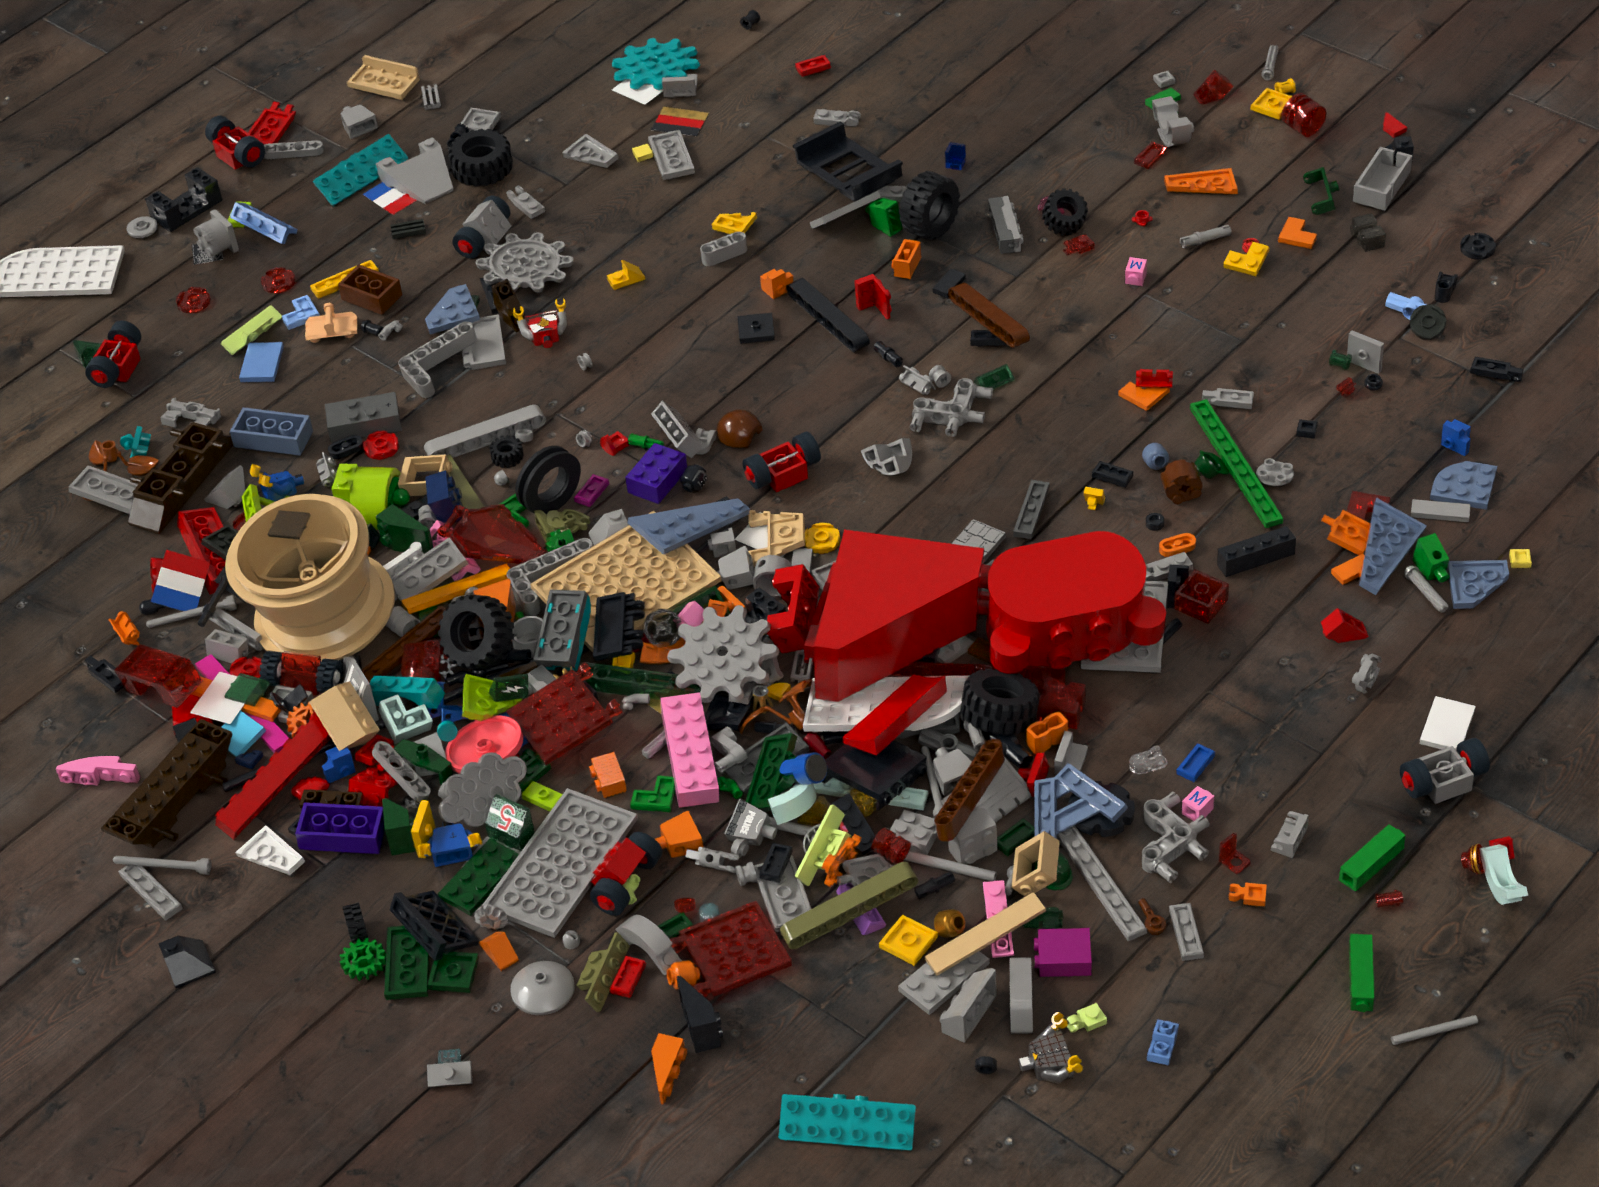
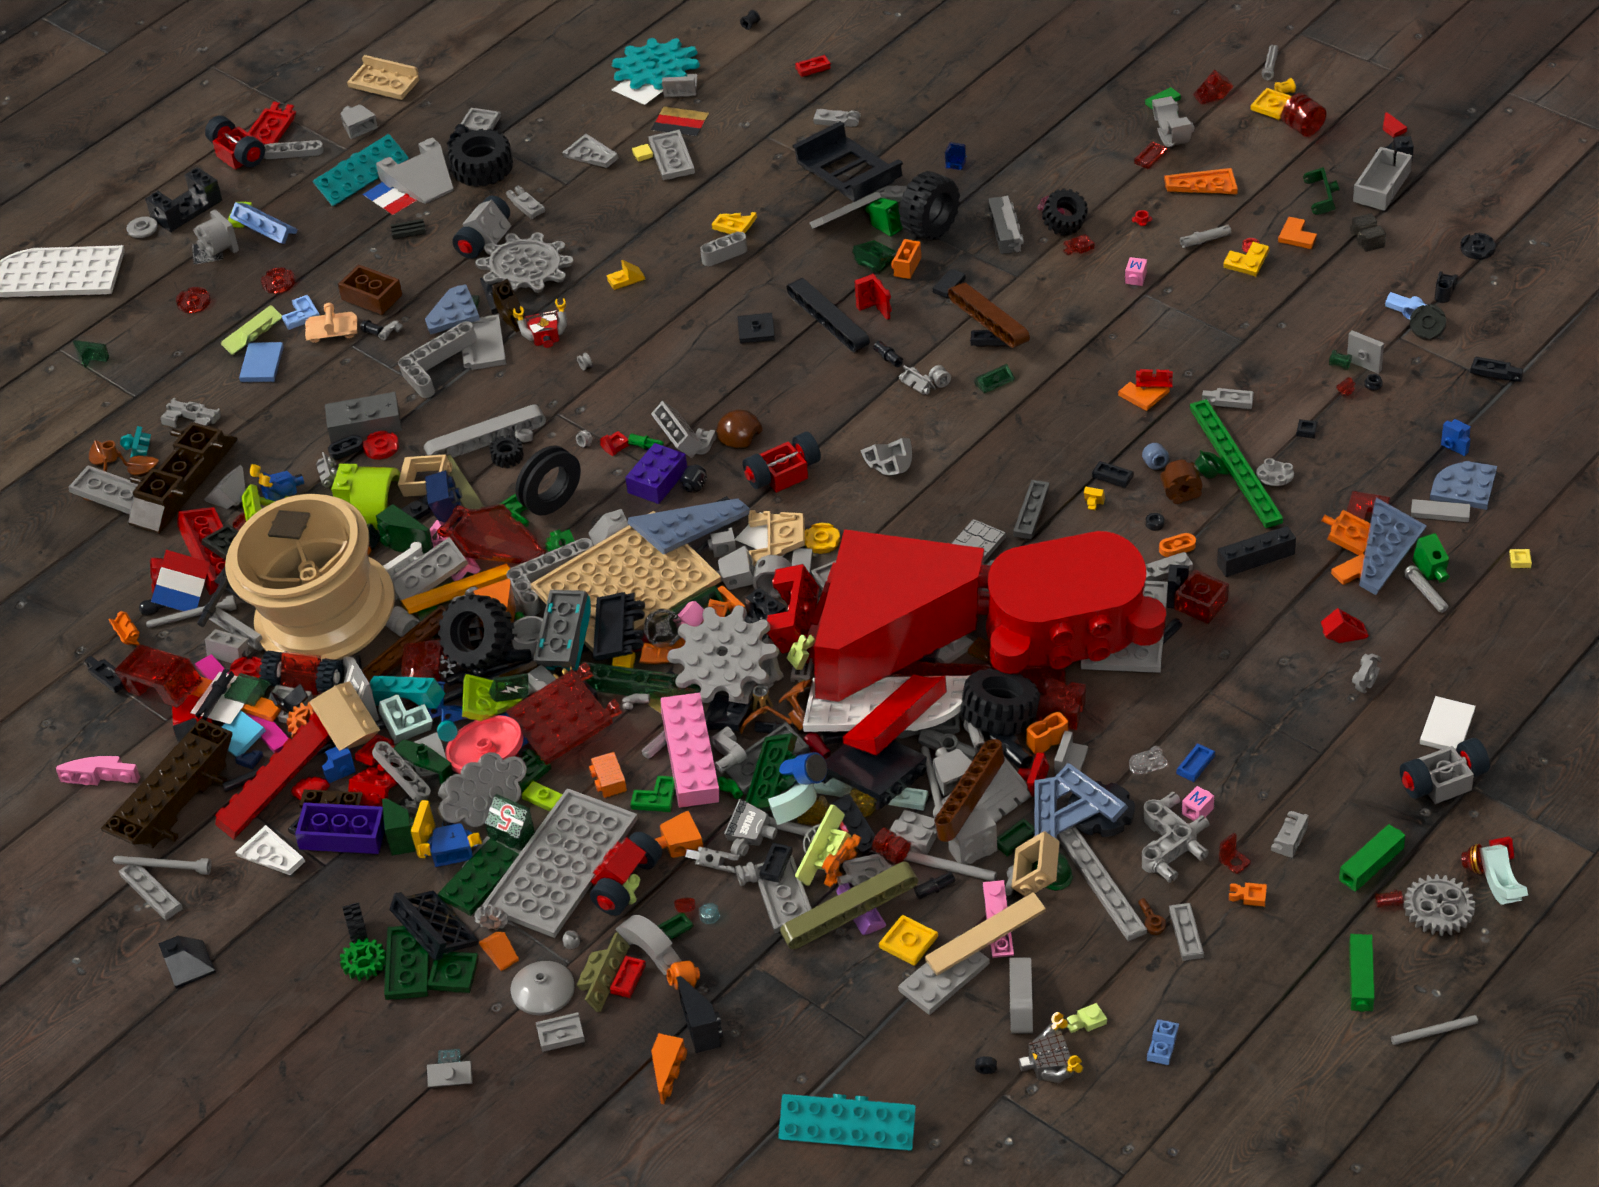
brick [85,321,142,388] -> none
sand blue brick [230,407,313,456] -> none
yellow tile [310,260,379,299] -> none
green tile [388,477,410,507] -> none
light grey wheel [418,505,437,529] -> none
light grey tile [421,84,441,110] -> none
light grey hinge [494,470,509,486] -> none
olive piece [534,509,590,543] -> none
magenta plate [574,474,609,507] -> none
clear red plate [670,901,792,998] -> none
orange brick [760,269,794,299] -> none
yellow tile [767,683,791,701] -> none
light grey pin [910,378,993,437] -> none
pearl gold head [934,909,965,938] -> none
light grey slope [940,968,997,1043] -> none
clear green hinge [1022,907,1063,929] -> none
magenta brick [1034,928,1092,977] -> none
light grey tile [1153,71,1175,88] -> none
sand blue plate [1447,560,1509,609] -> none
none -> black pin [195,669,234,721]
none -> light grey plate [536,1012,585,1052]
none -> yellowish green plate [787,635,815,670]
none -> clear green slope [852,240,897,272]
none -> light grey gear [1404,874,1475,936]

